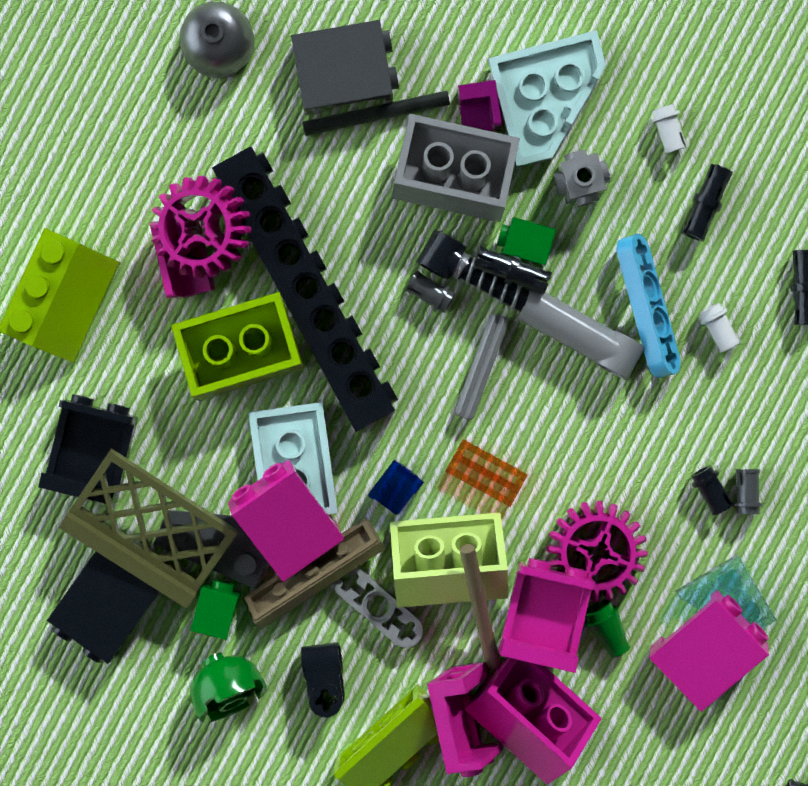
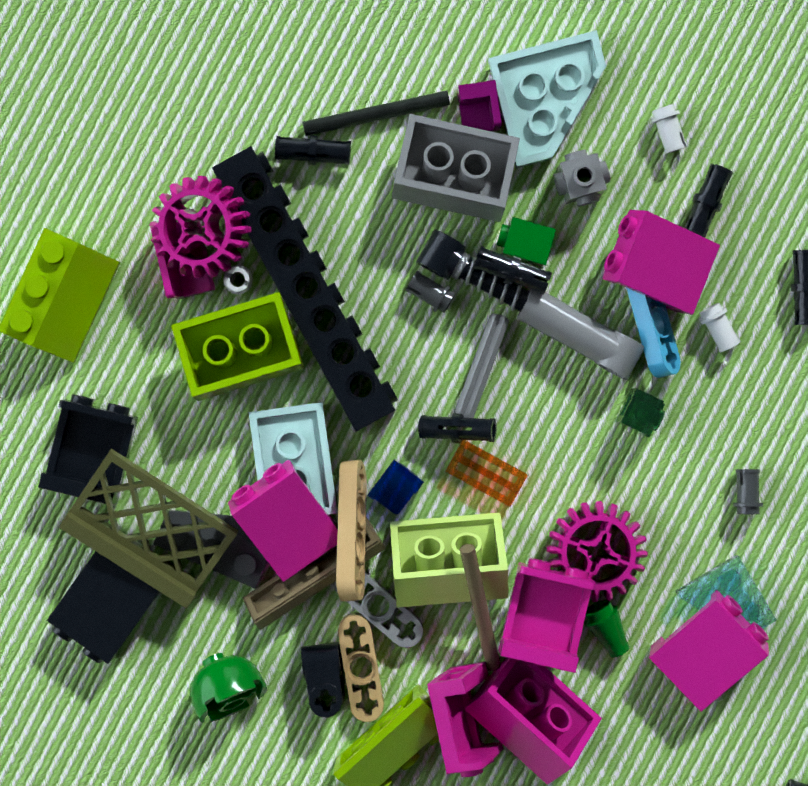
flat silver cylinder [180,1,254,78] -> none
green brick [190,579,241,640] -> none
dark grey panel [291,20,399,115] -> none
black pin [691,465,733,515] -> none
none -> white pin [223,265,253,295]
none -> black pin [275,135,351,166]
none -> tan beam [336,460,367,602]
none -> tan beam [338,613,384,722]
none -> black pin [418,413,497,444]
none -> dark pink panel [603,210,720,315]
none -> clear green brick [615,388,665,438]

